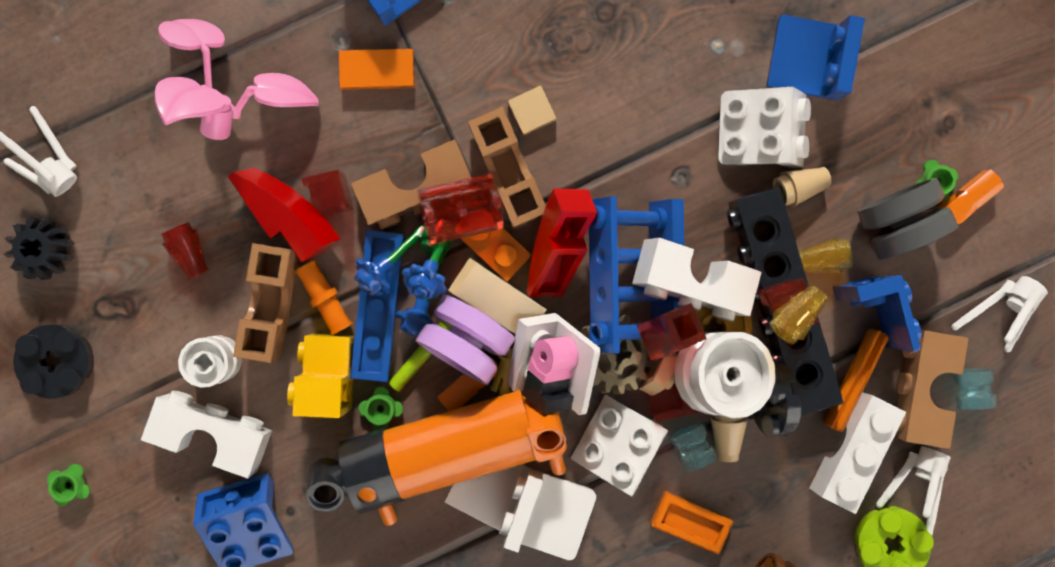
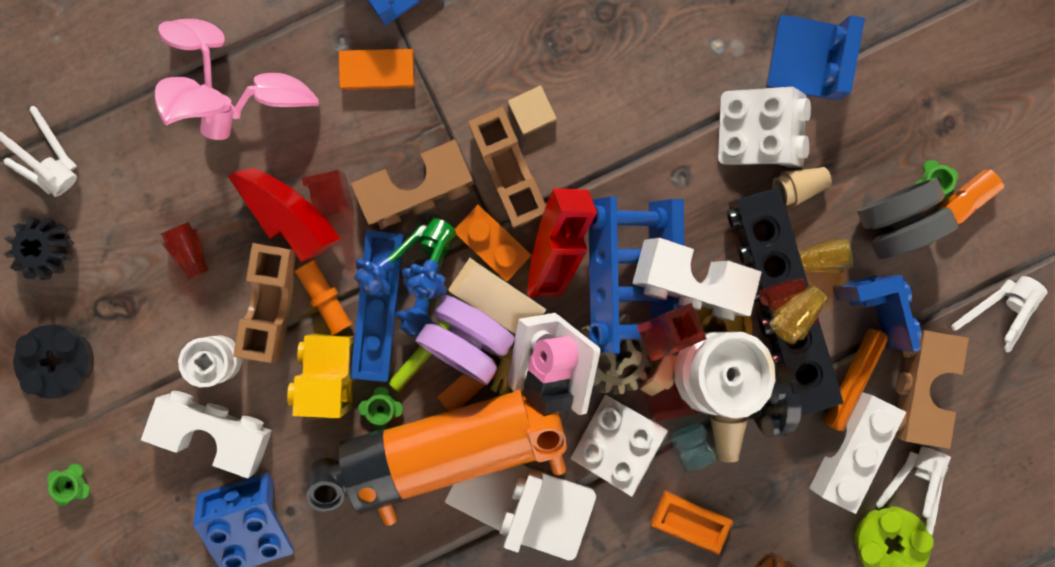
clear red hinge [418,174,504,245] -> none
clear light blue wheel [954,368,997,410] -> none

